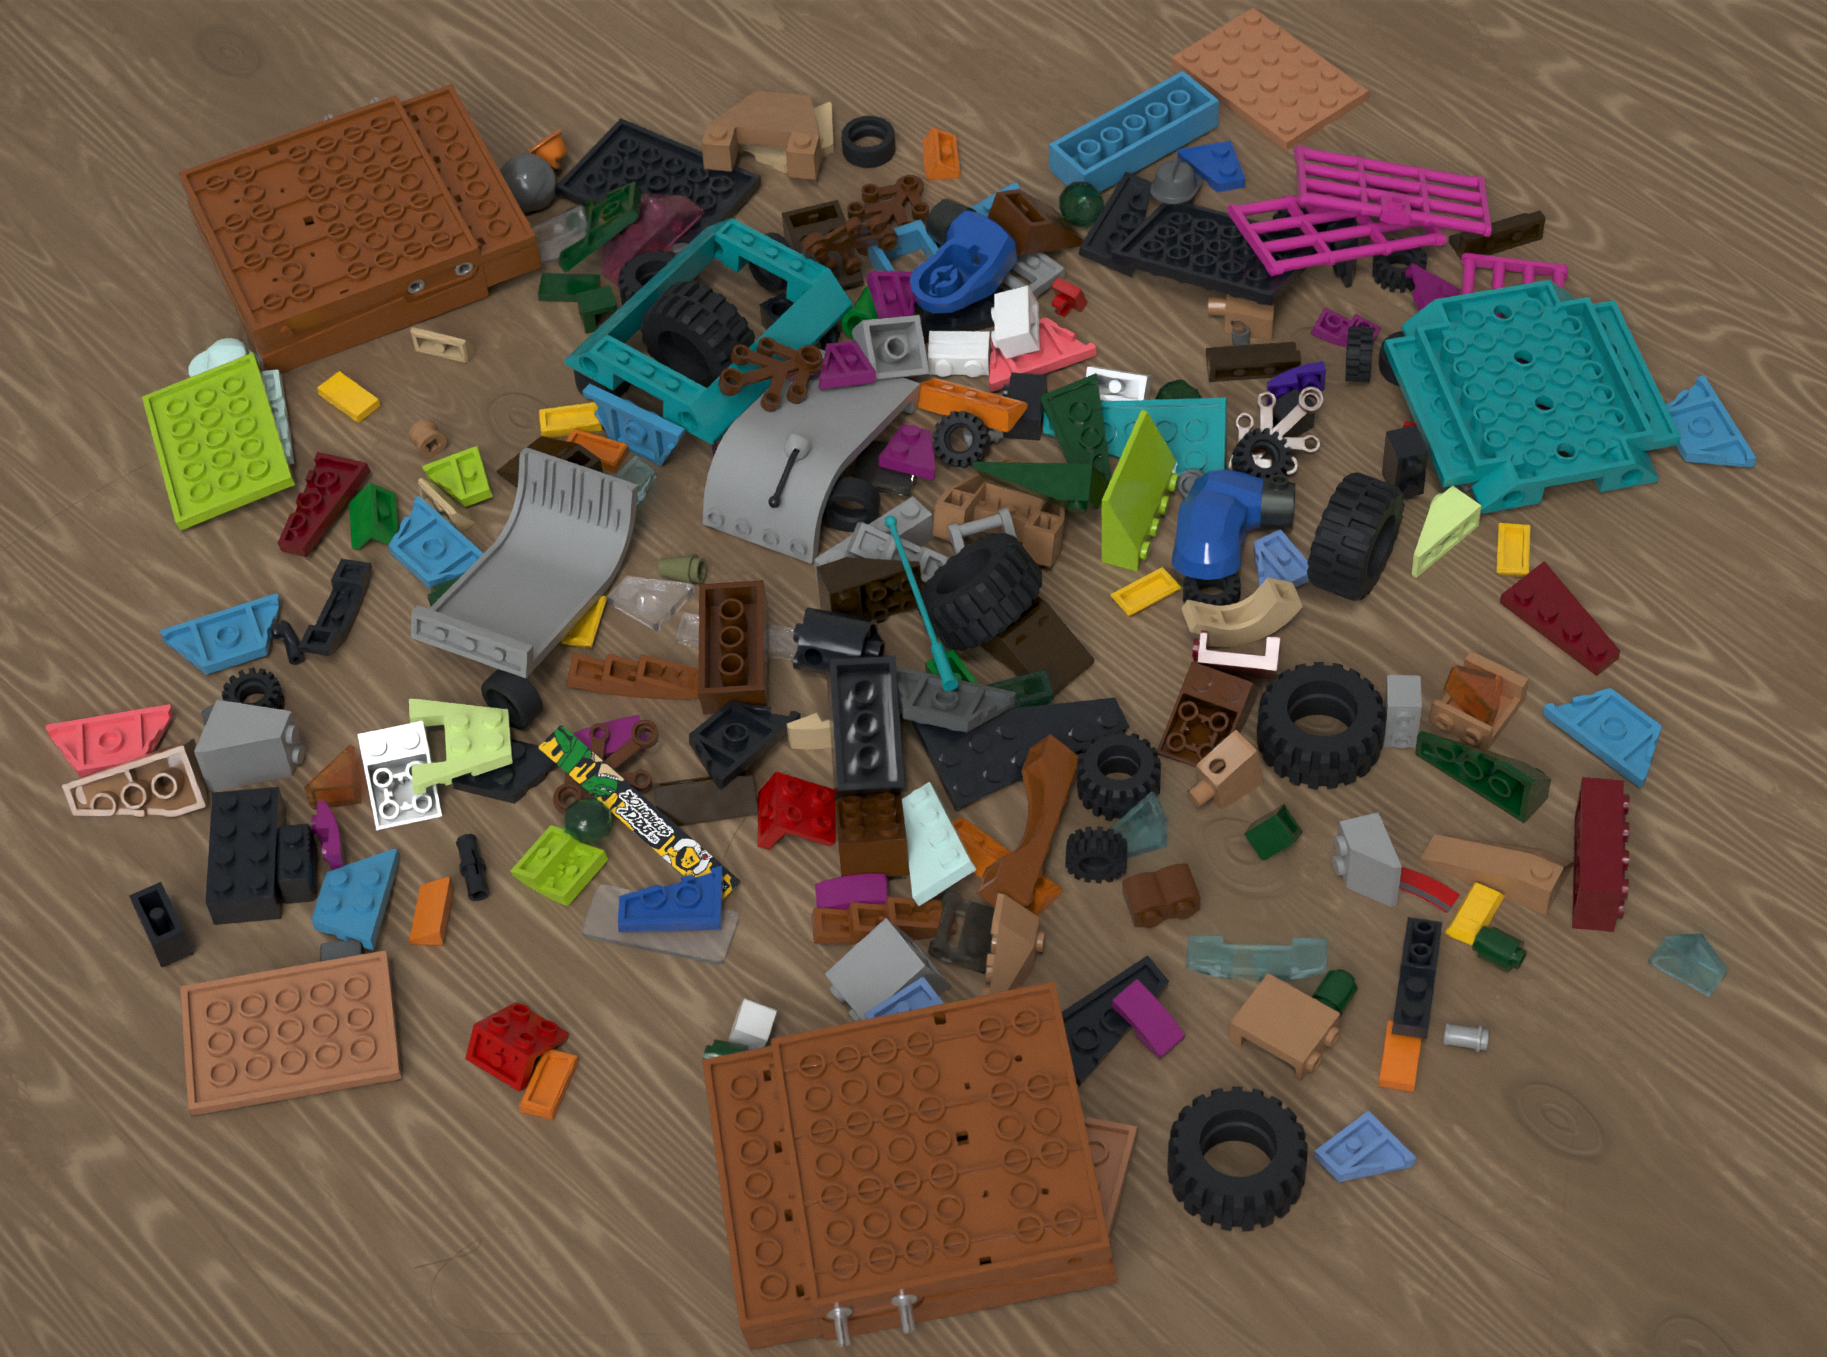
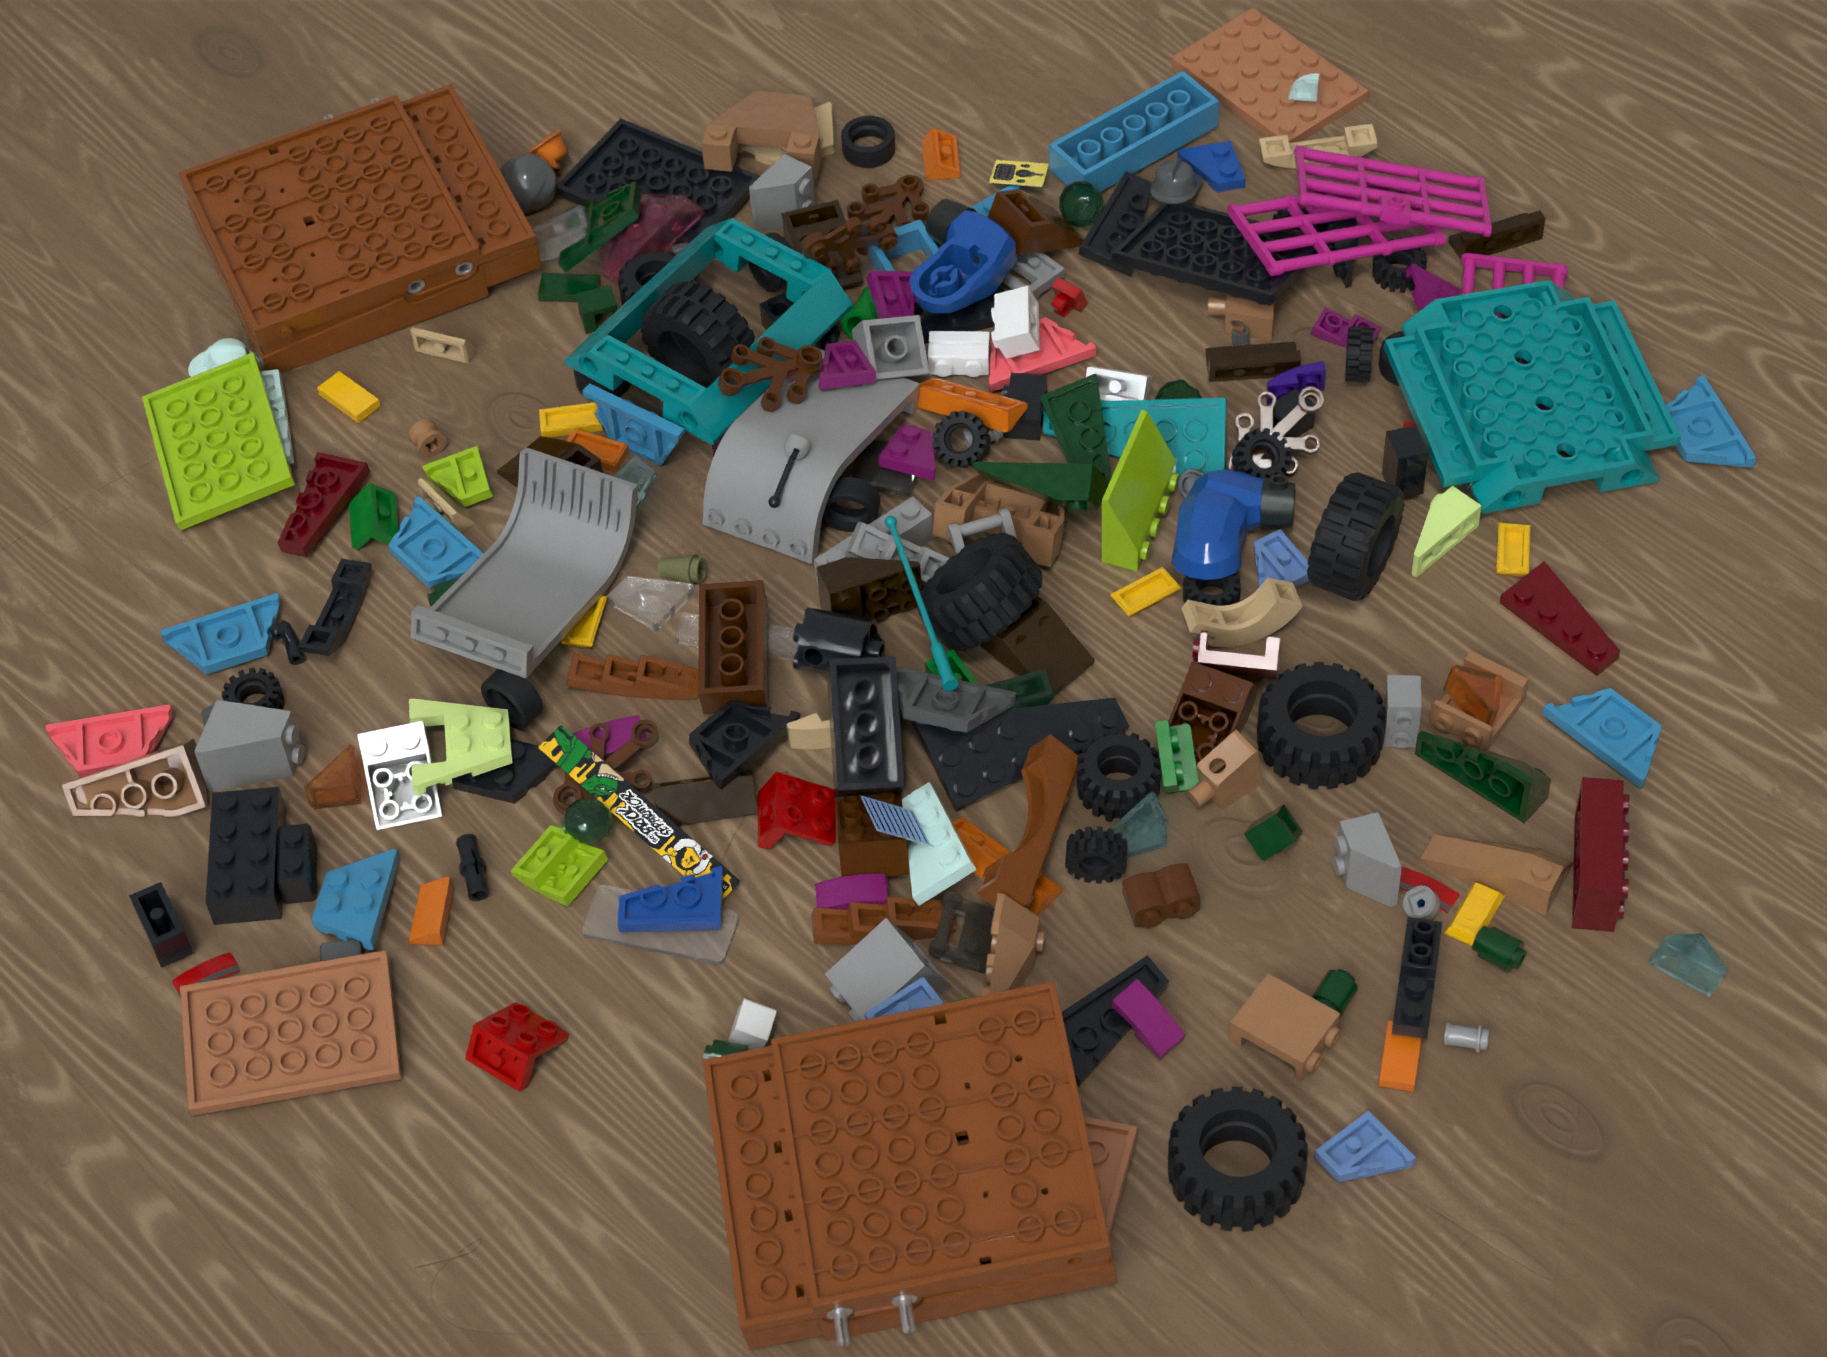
magenta slope [311,801,346,870] -> none
orange tile [519,1049,579,1120] -> none
clear light blue slope [1186,936,1328,982] -> none
none -> red sticker [172,952,241,998]
none -> light grey slope [749,154,816,232]
none -> light blue sticker [860,795,930,845]
none -> sticker [989,160,1049,187]
none -> green bracket [1155,720,1199,794]
none -> tan slope [1259,124,1378,168]
none -> light aqua tile [1289,73,1319,102]
none -> light grey tile [1403,886,1440,920]

